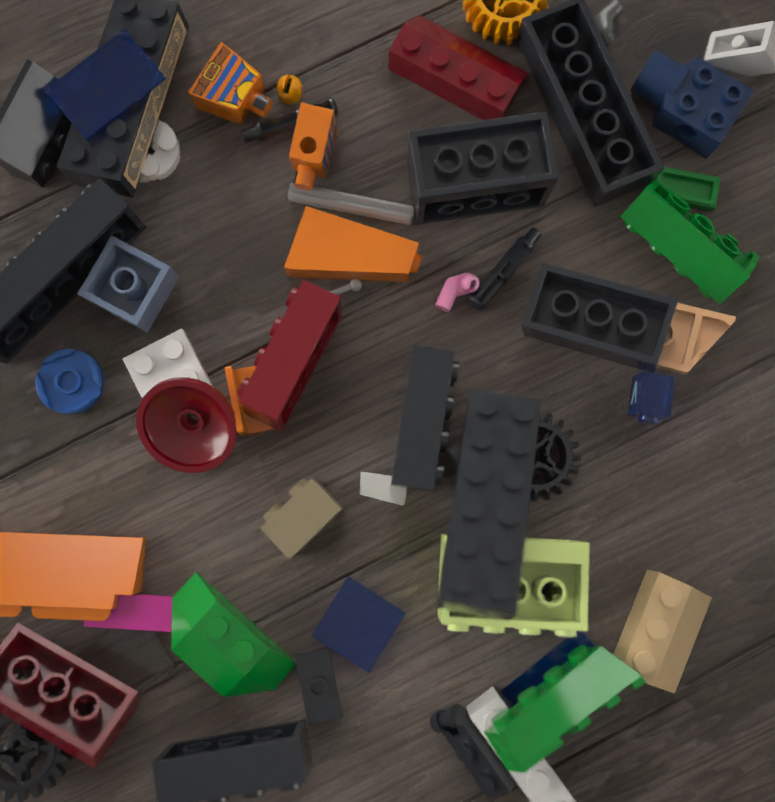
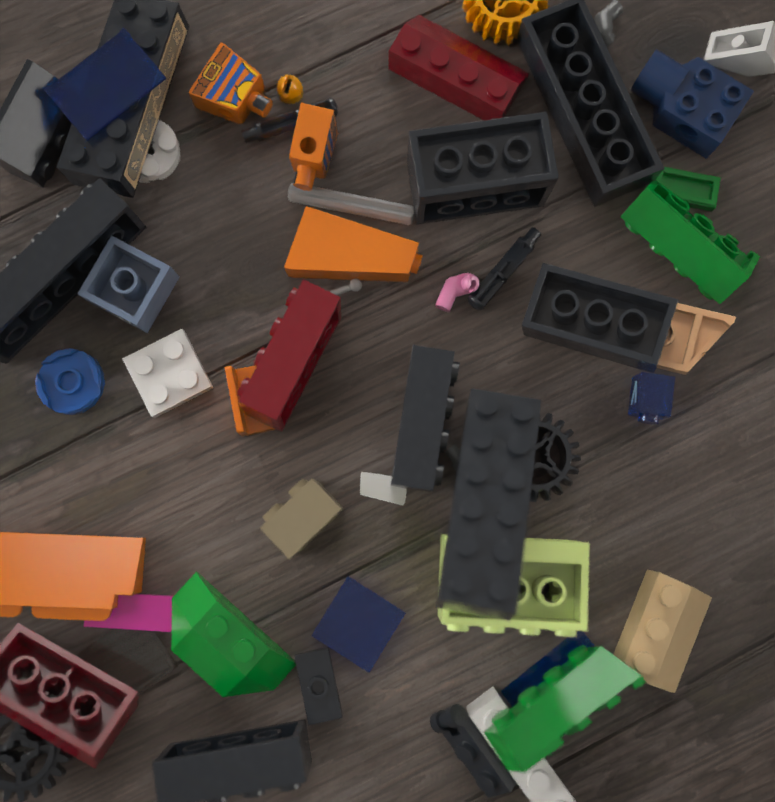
dark red dish [136,377,238,473] -> none

